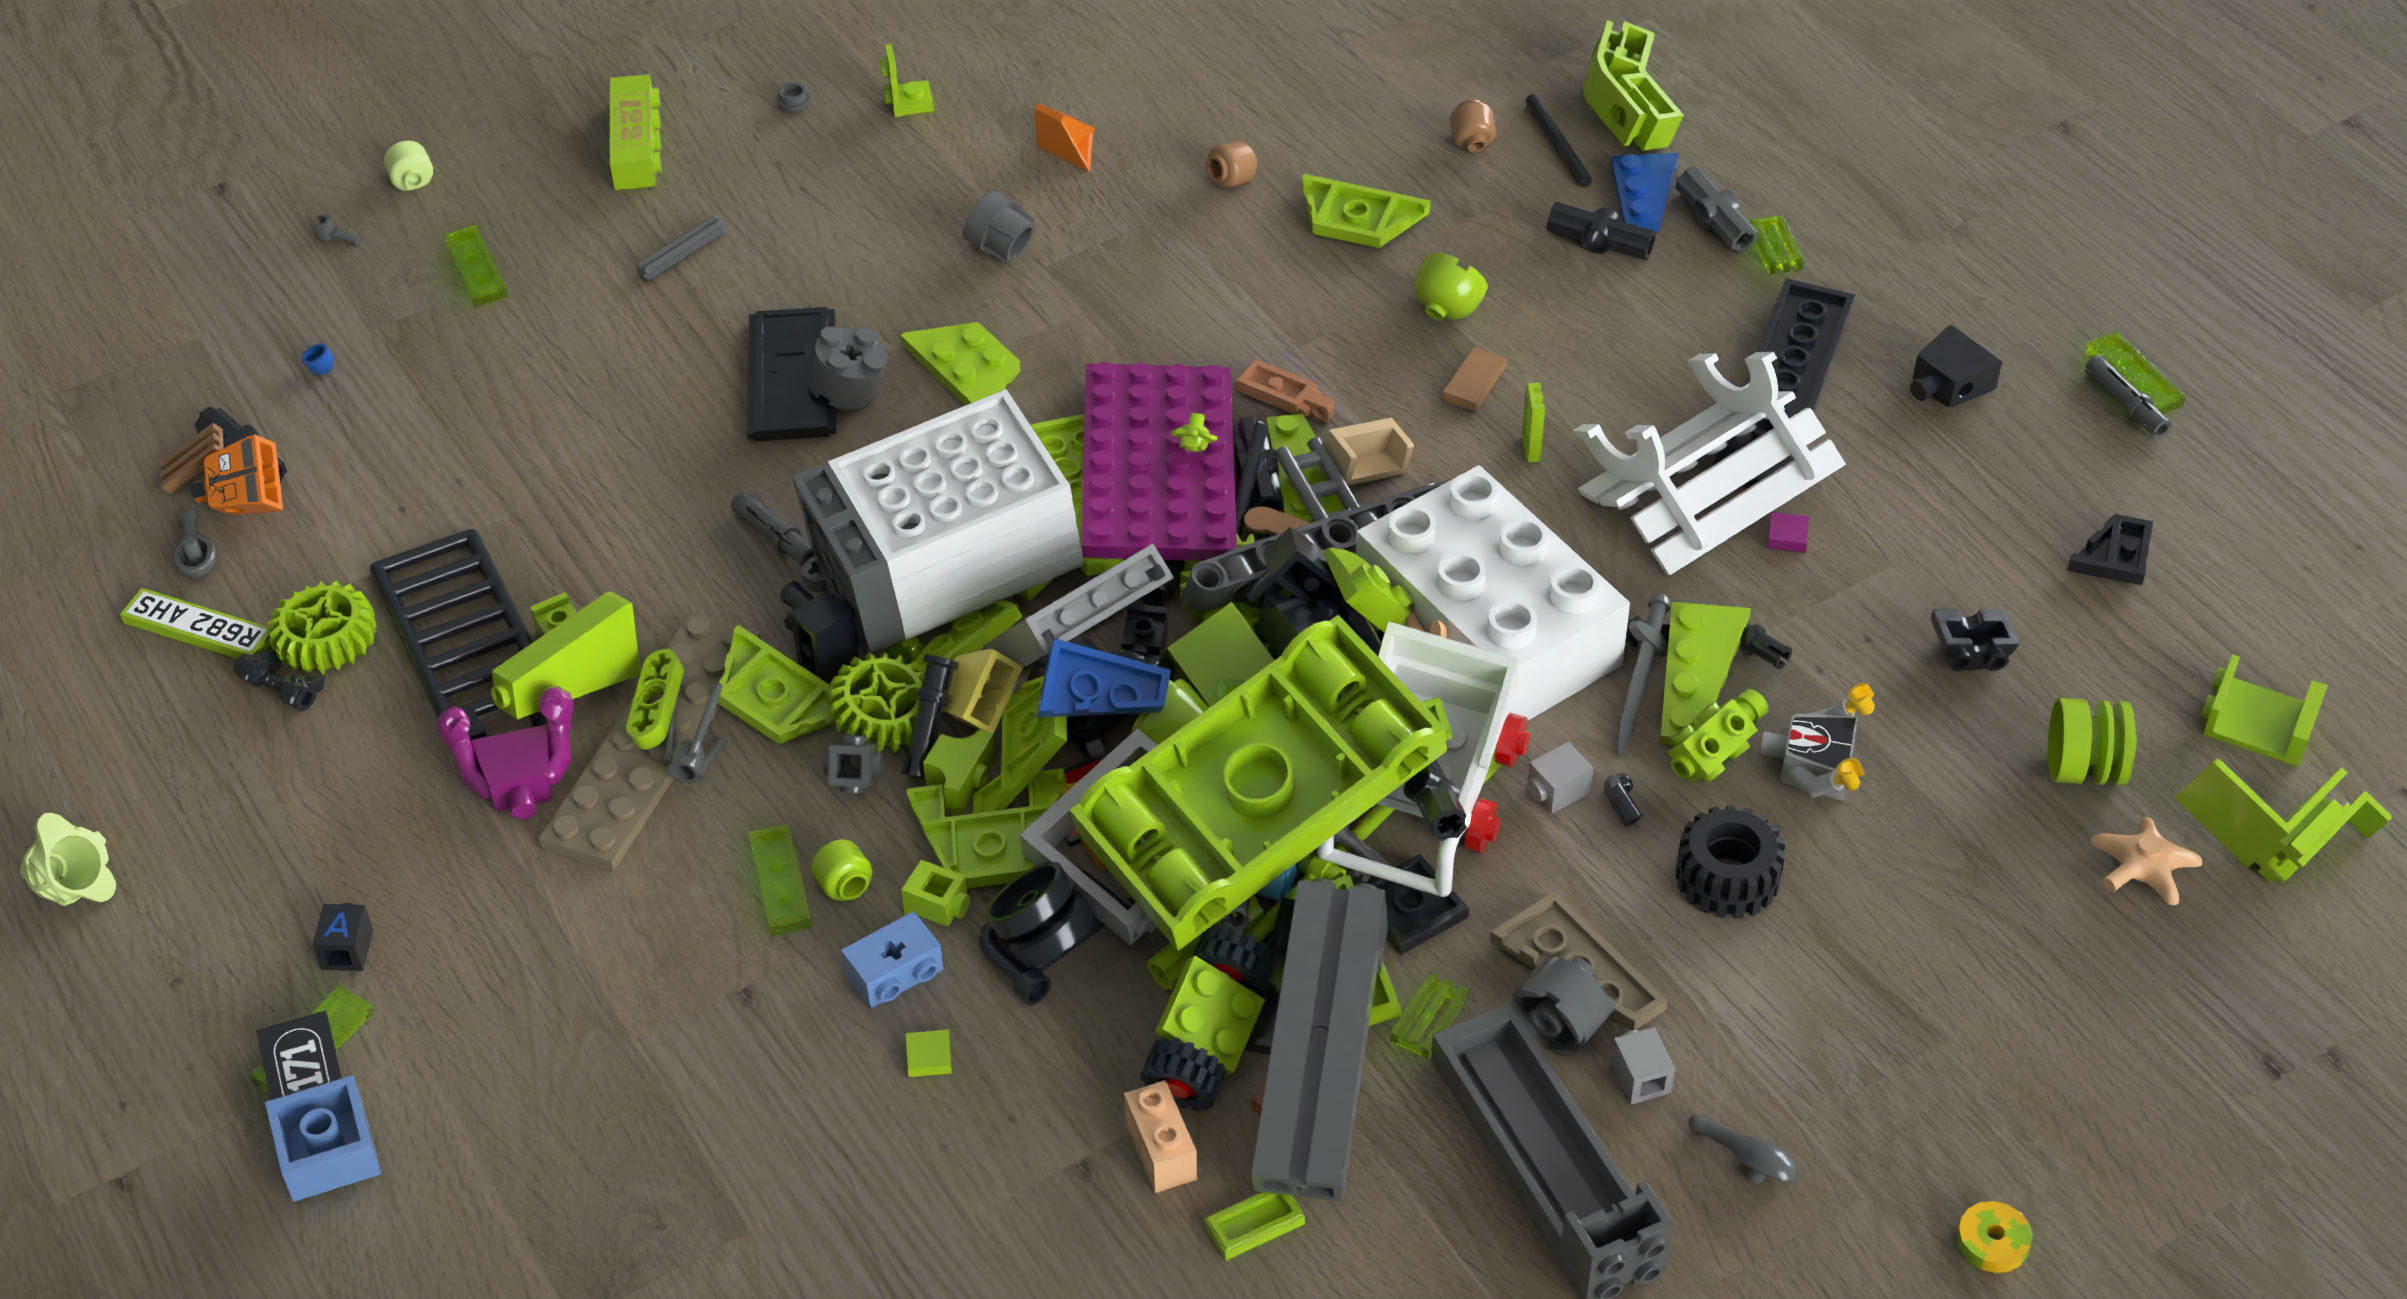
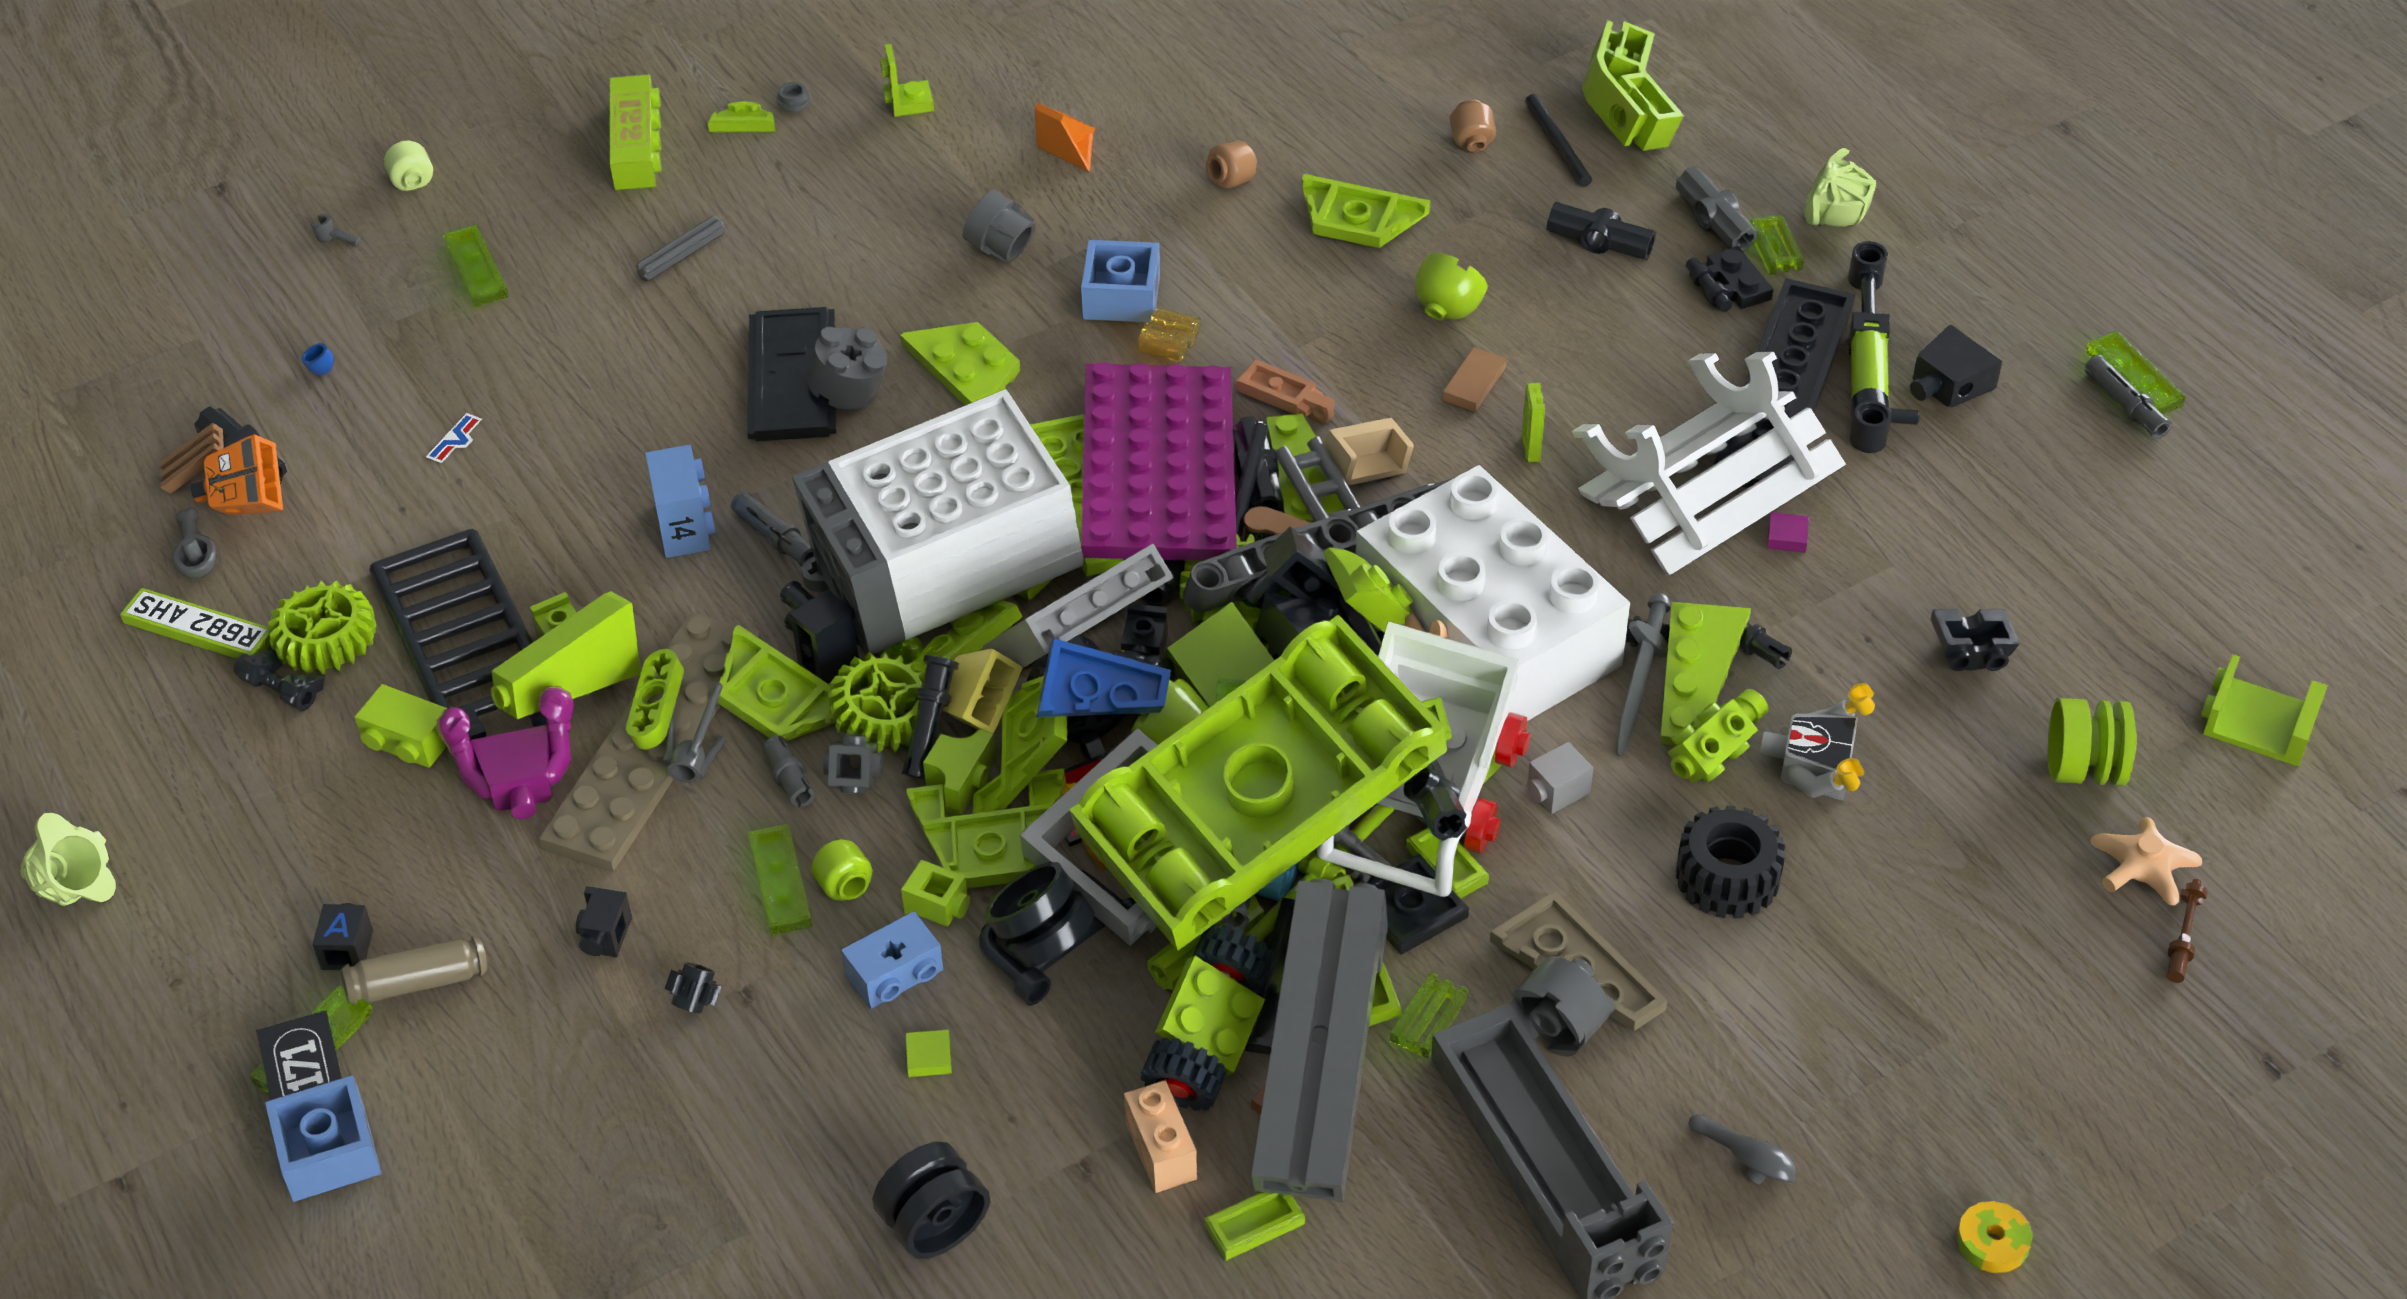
lime plant [1171,413,1218,452] -> none
black arm [1604,773,1643,826] -> none
blue wing [1610,153,1679,233] -> none
light grey brick [1611,1027,1675,1105] -> none
black wing [2067,514,2153,586] -> none
lime piece [2175,758,2392,884] -> none
none -> dark tan axle [341,936,487,1005]
none -> lime brick [355,684,448,768]
none -> sticker [426,413,482,463]
none -> black brick [576,886,632,957]
none -> medium blue brick [645,444,715,558]
none -> black gear [664,962,722,1013]
none -> lime tile [707,101,776,132]
none -> dark grey pin [762,736,815,808]
none -> black wheel [872,1141,990,1259]
none -> medium blue brick [1081,240,1160,323]
none -> clear yellow piece [1138,308,1201,362]
none -> lime tile [1406,827,1489,899]
none -> black plate [1686,246,1774,312]
none -> yellowish green piece [1803,148,1876,227]
none -> black piece [1848,241,1920,453]
none -> reddish brown piece [2167,879,2208,983]

